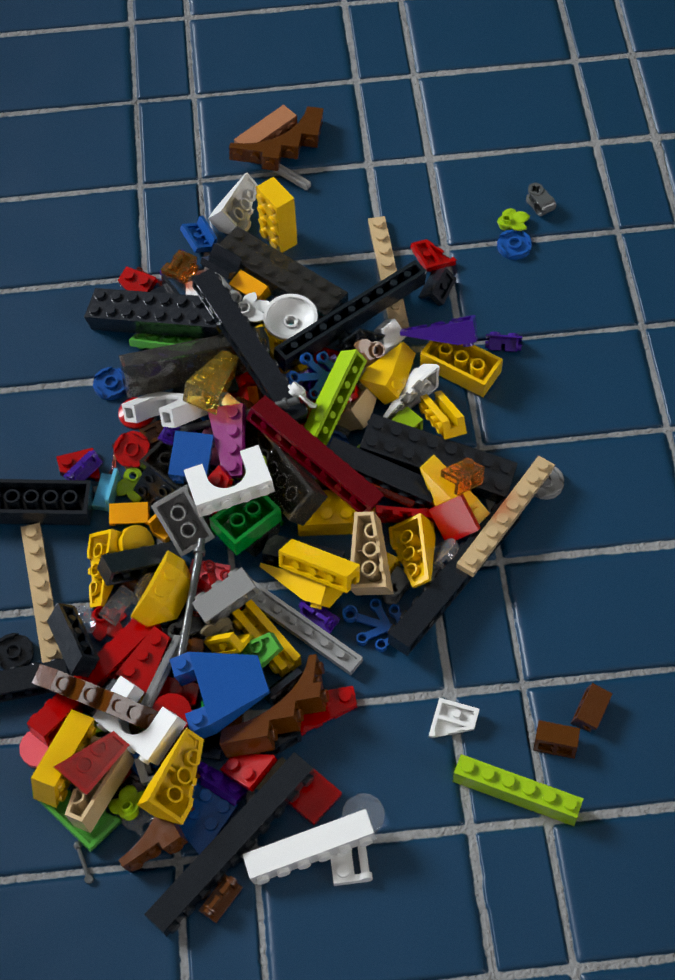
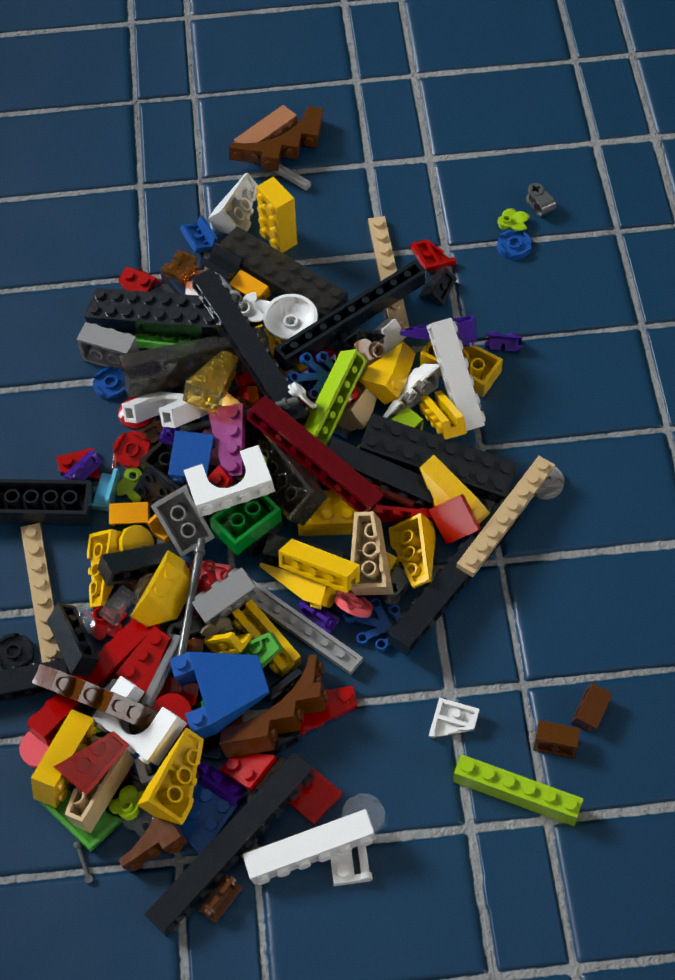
clear tile [432,538,459,571] -> none
clear orange bracket [440,458,485,496] -> none
none -> light grey brick [76,322,139,373]
none -> coral tile [334,591,373,618]
none -> white brick [427,318,486,431]

